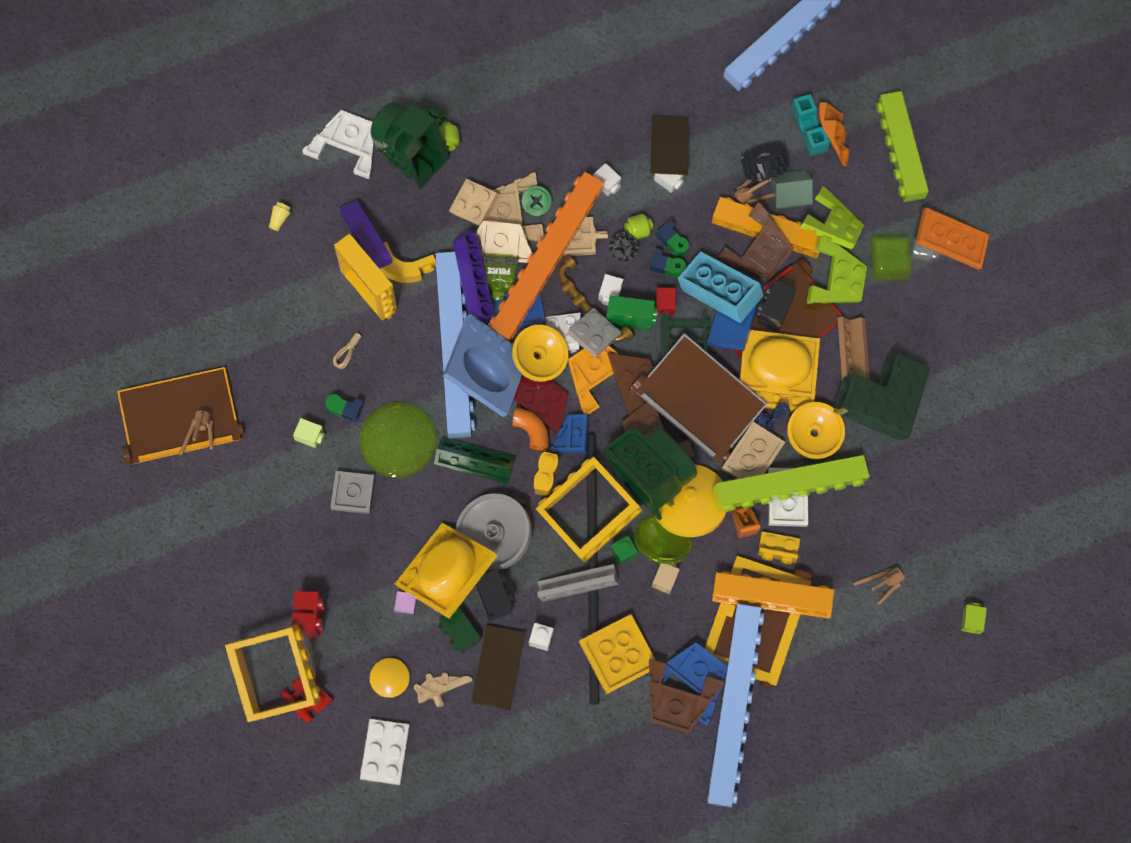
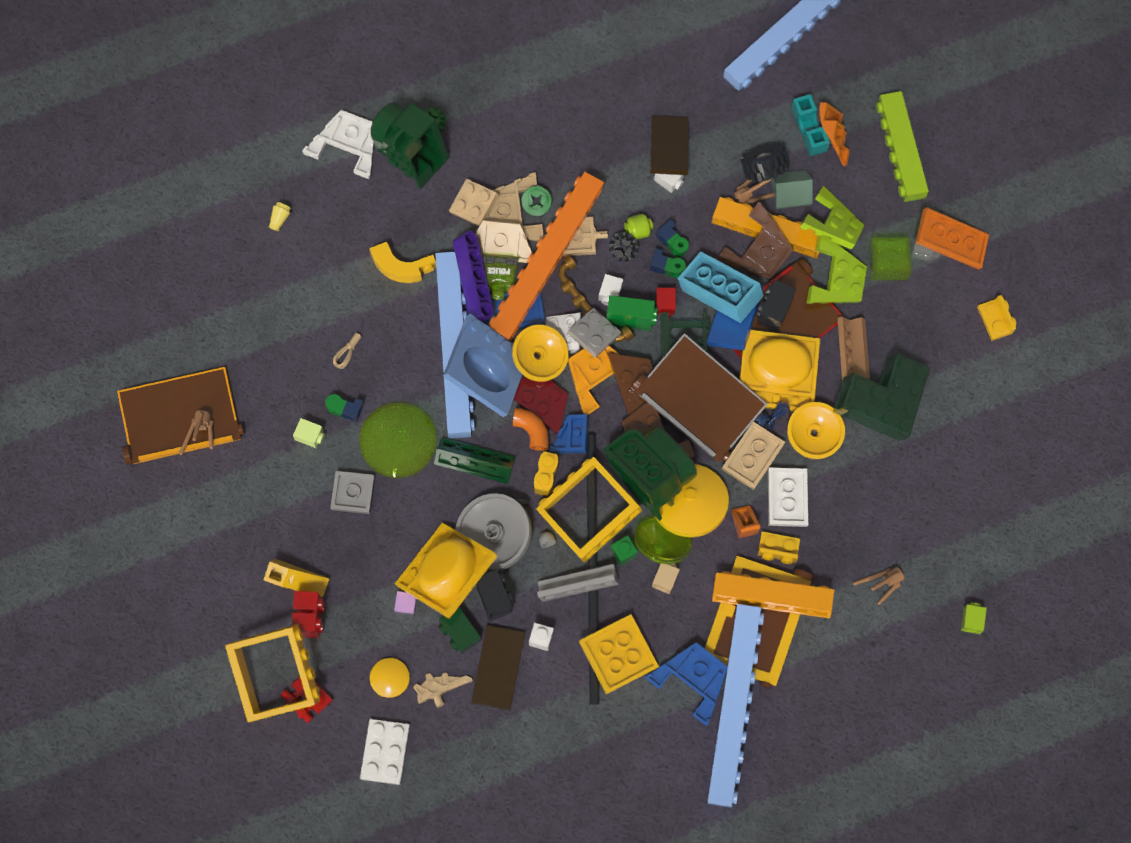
yellow window [334,234,397,321] -> none
dark purple beam [339,200,393,269] -> none
lime head [438,122,460,151] -> none
white brick [592,163,621,196] -> none
reddish brown wing [649,659,724,734] -> none
lime brick [712,455,870,512] -> none
none -> yellow slope [264,558,330,597]
none -> light grey hinge [539,532,556,548]
none -> yellow bracket [977,295,1016,341]

